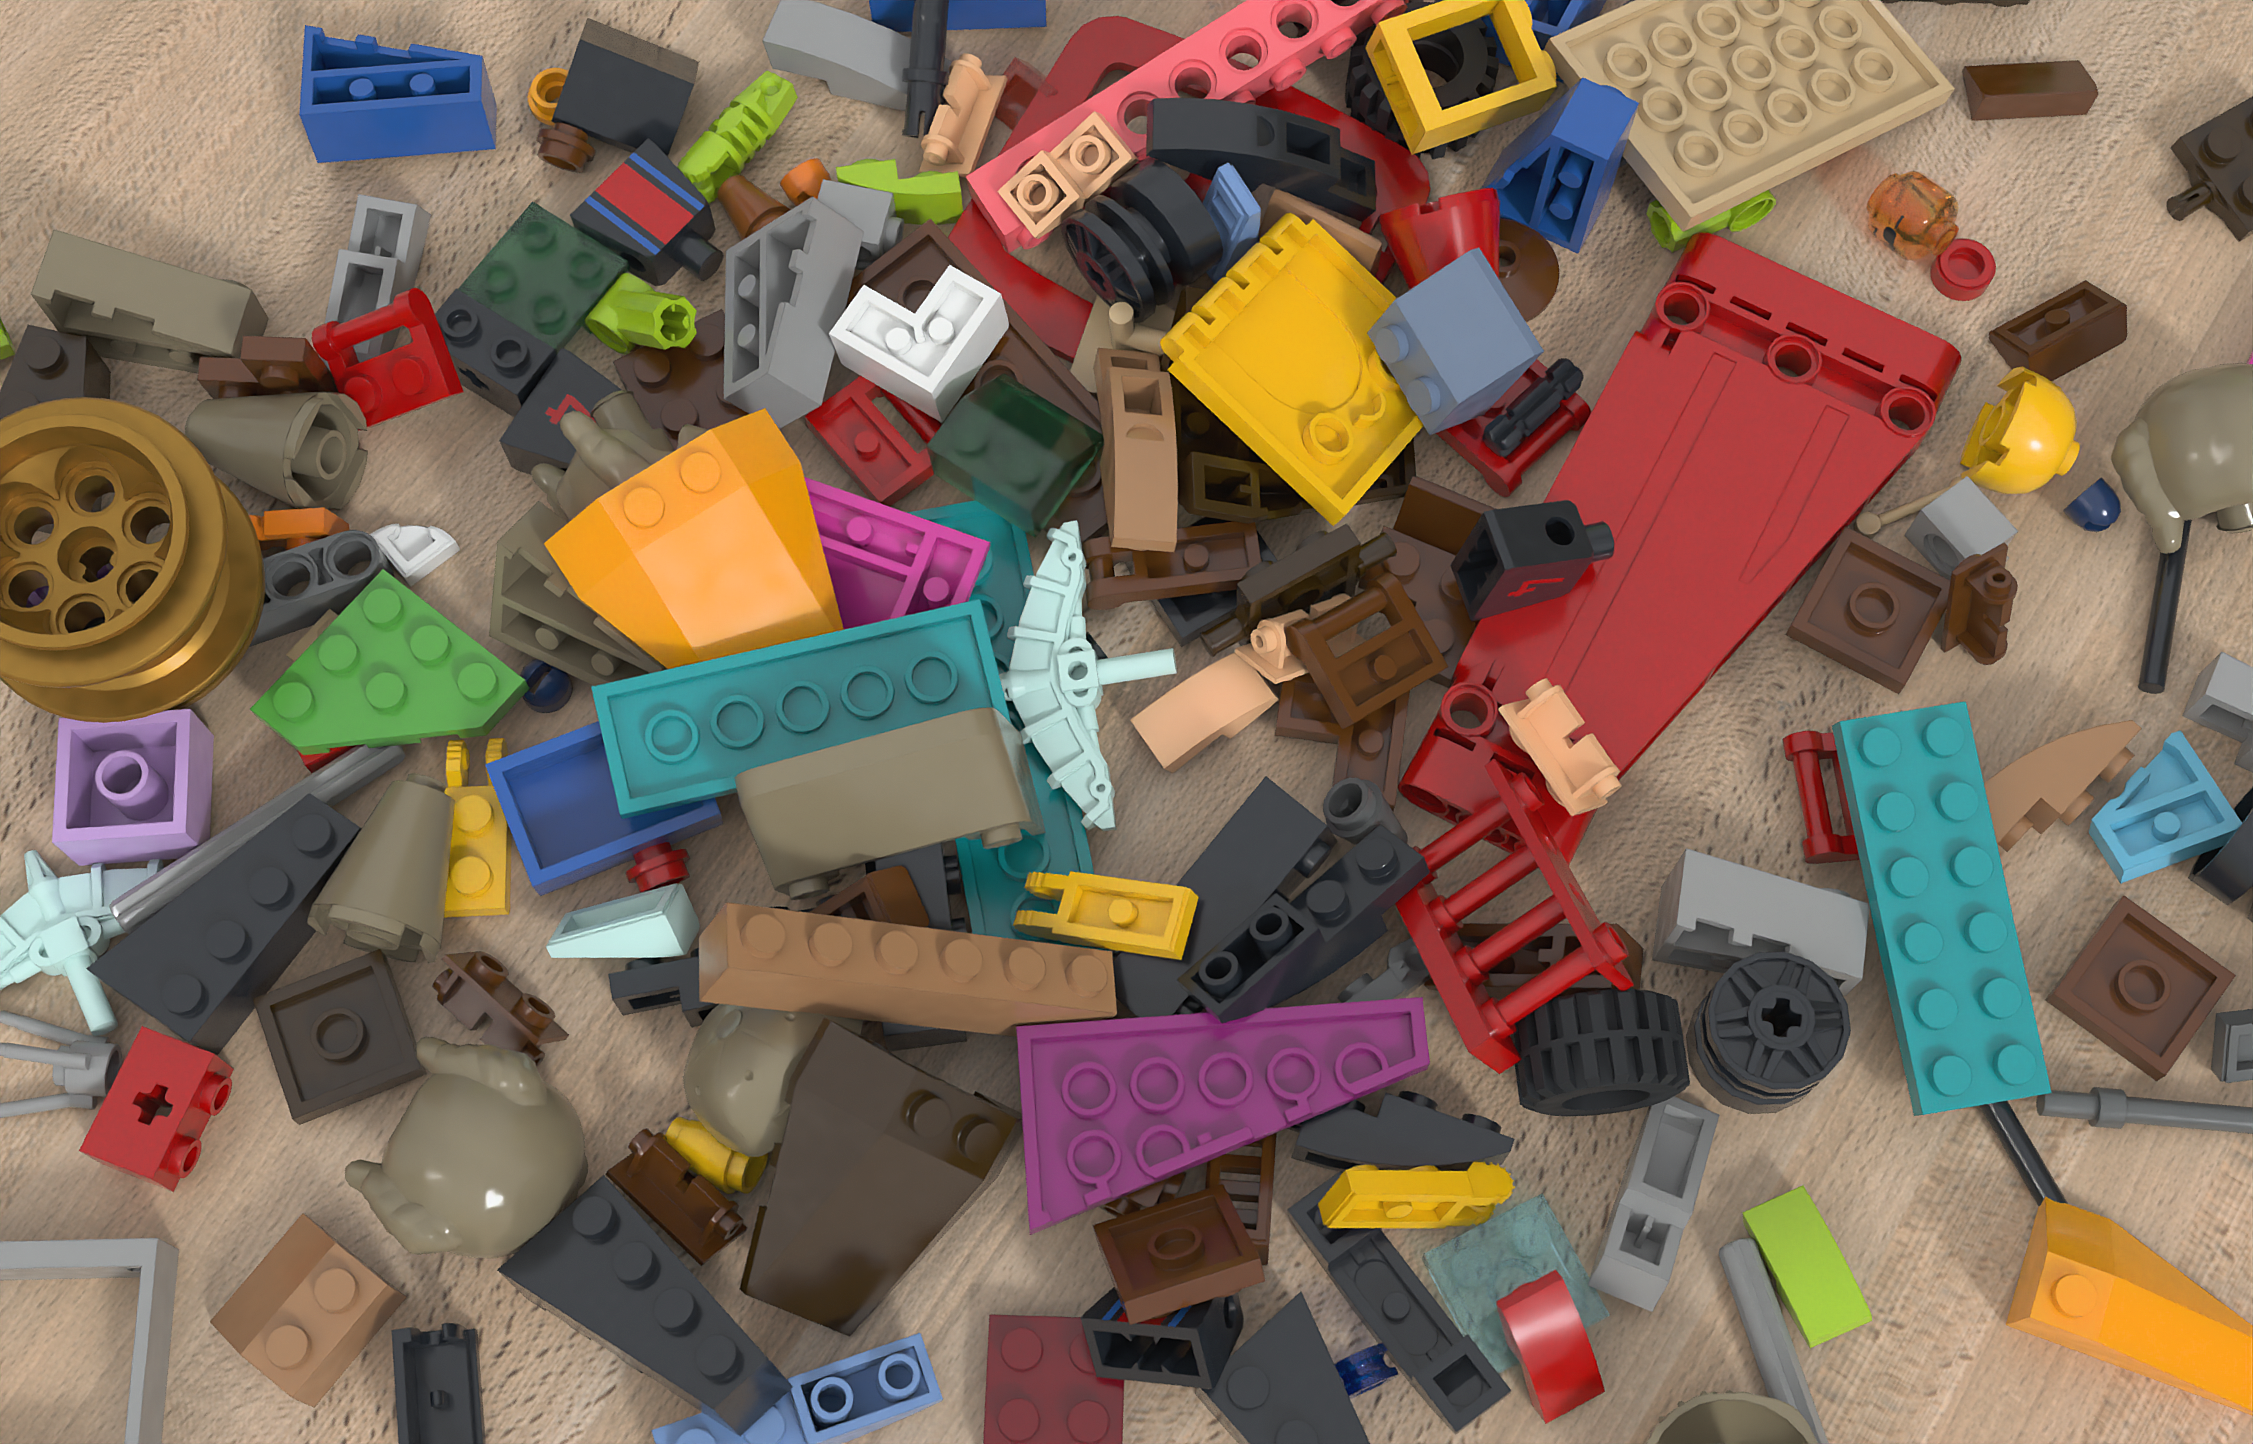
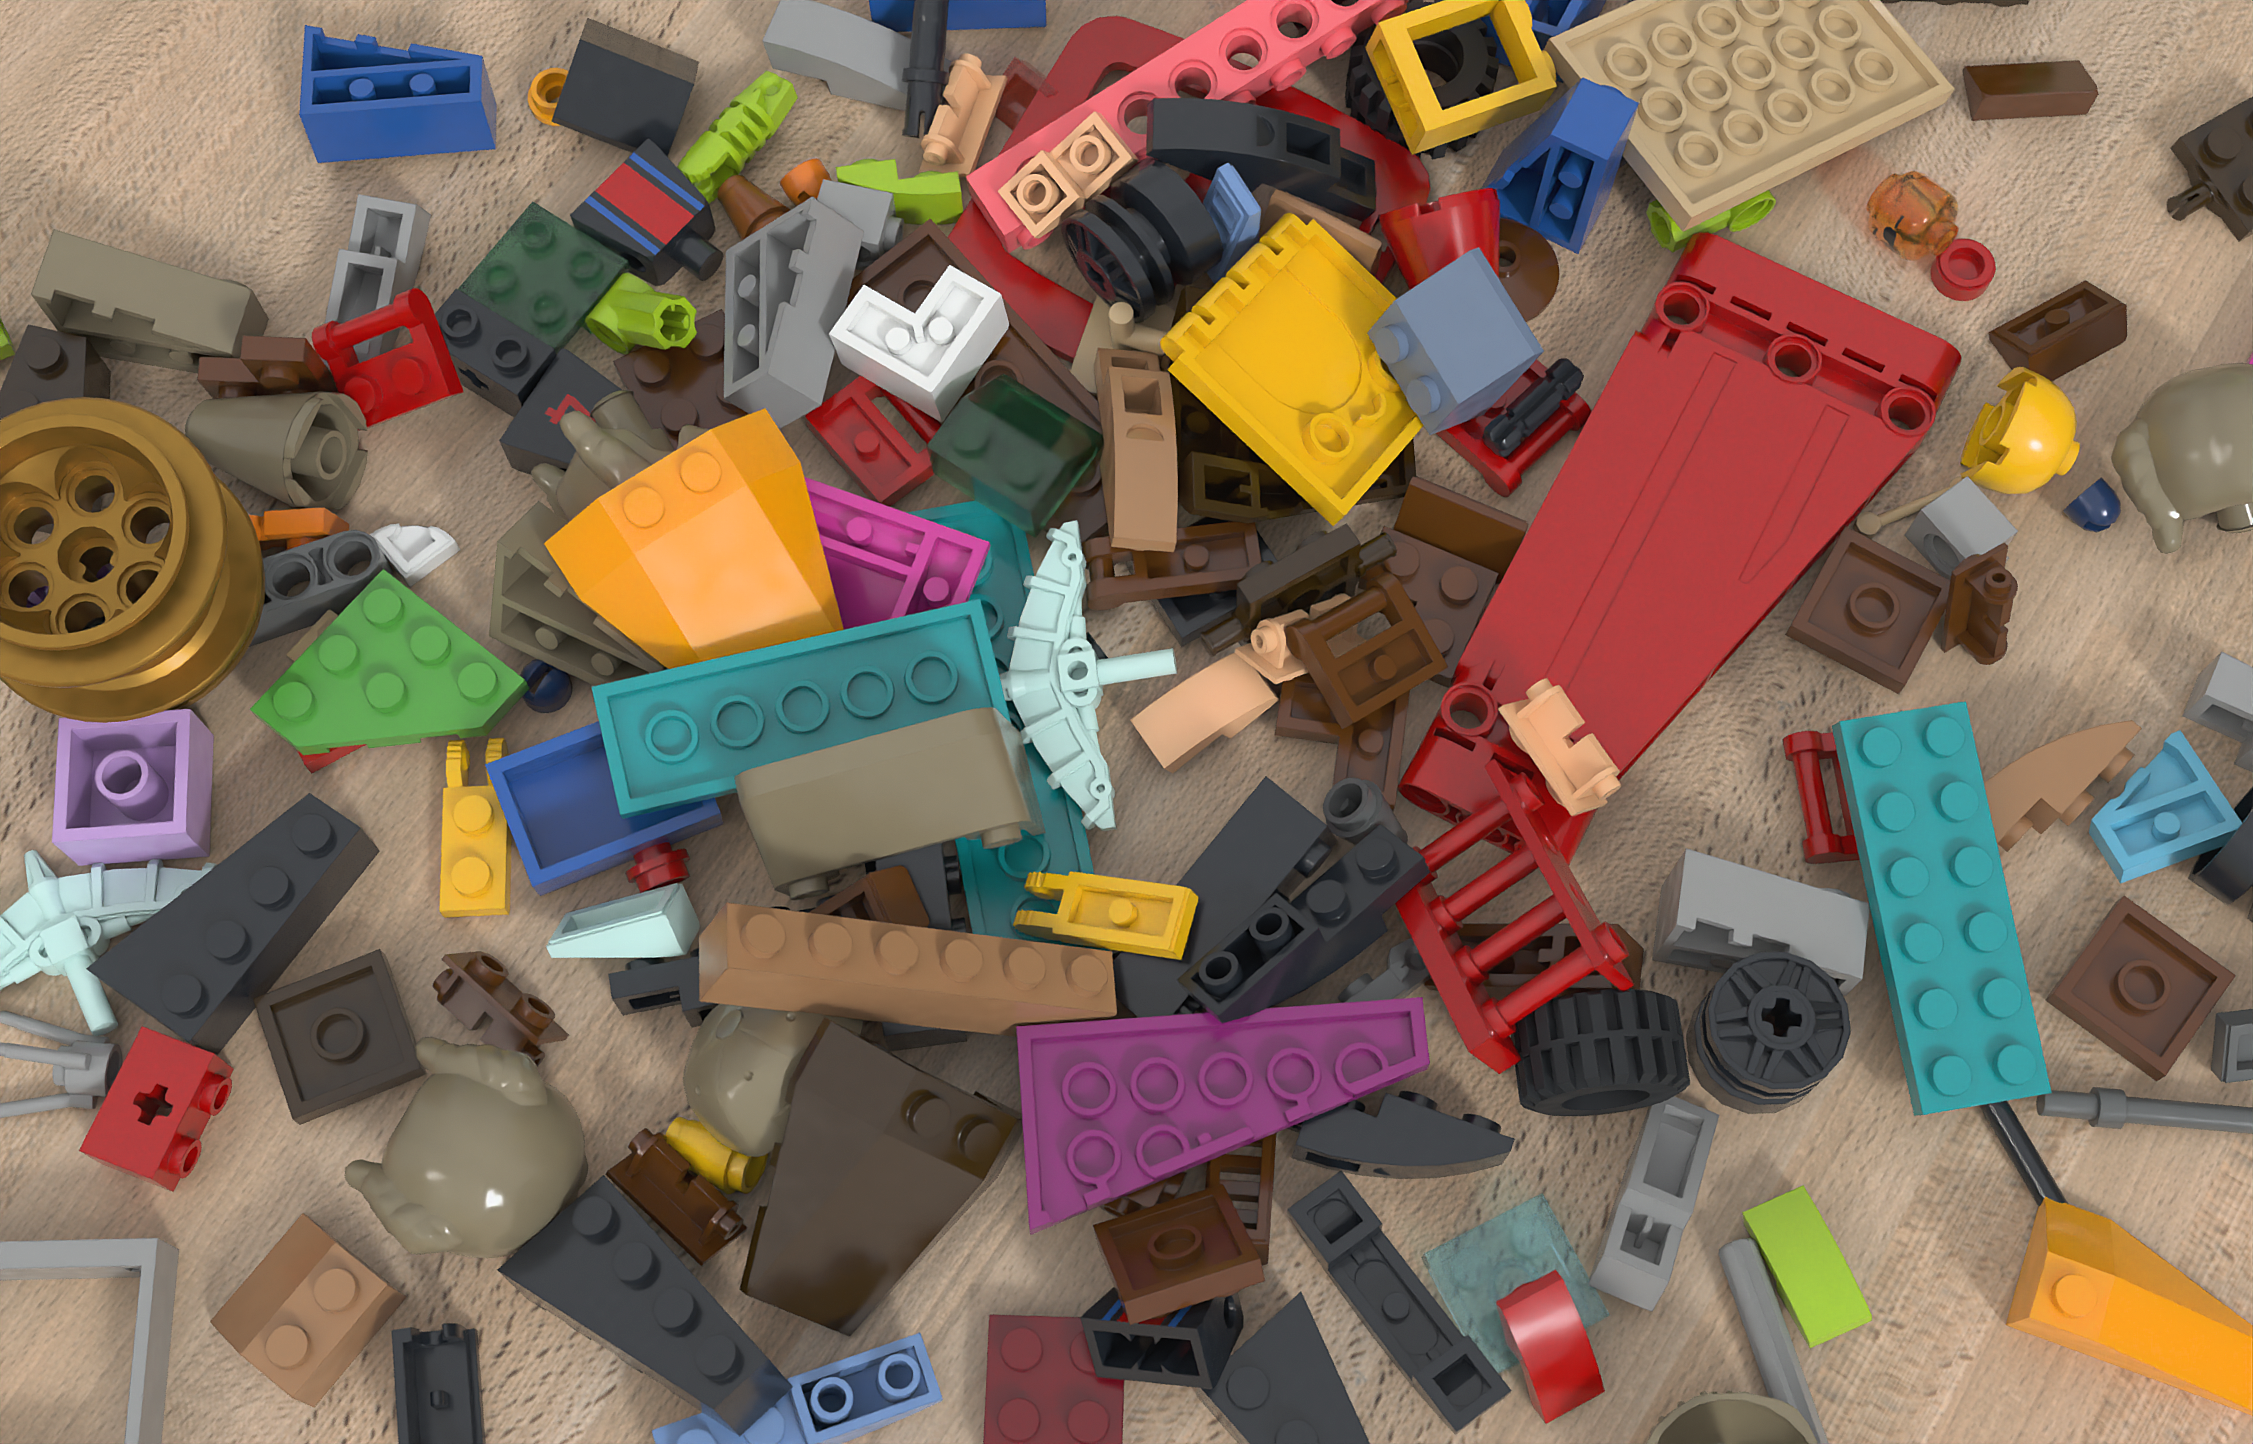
light grey axle [109,744,405,934] -> none
dark tan cone [307,774,455,963] -> none
reddish brown plate [536,123,596,173] -> none
yellow hinge [1318,1162,1515,1229] -> none
clear blue bush [1334,1343,1399,1399] -> none
black torso [1450,500,1614,621] -> none
black bar [2138,520,2192,694] -> none

